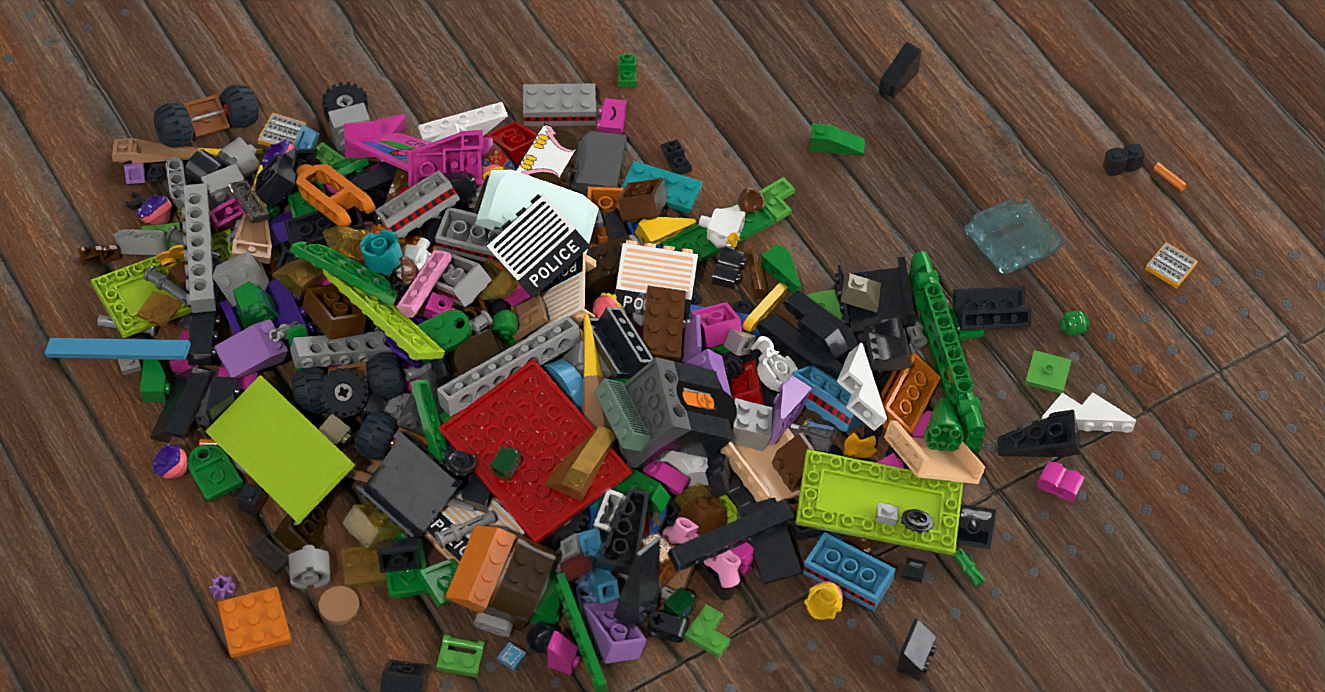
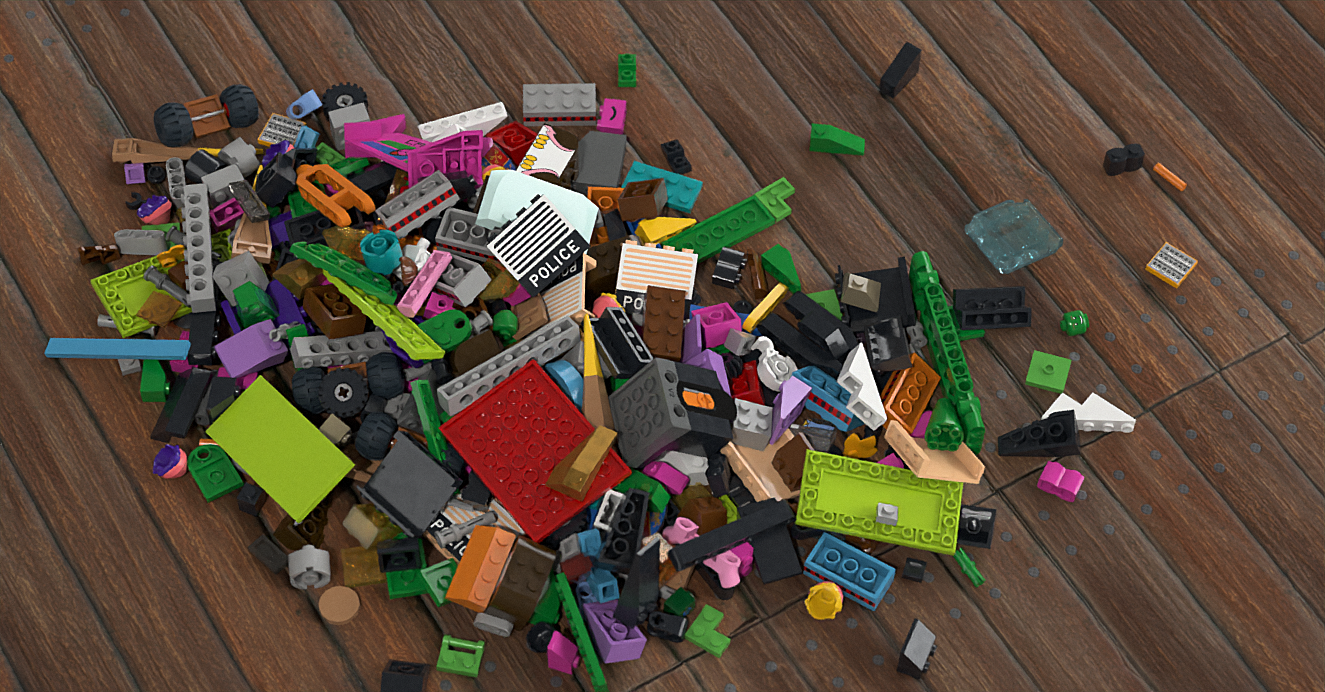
medium lavender gear [209,575,236,600] -> none
orange plate [217,587,292,658] -> none
black hair [443,450,476,477] -> none
dark green brick [490,446,521,482] -> none
dark azure tile [497,642,526,671] -> none
sand green brick [594,378,652,451] -> none
white torso [699,188,764,249] -> none
black gear [901,509,934,534] -> none
none -> medium blue piece [286,89,323,120]

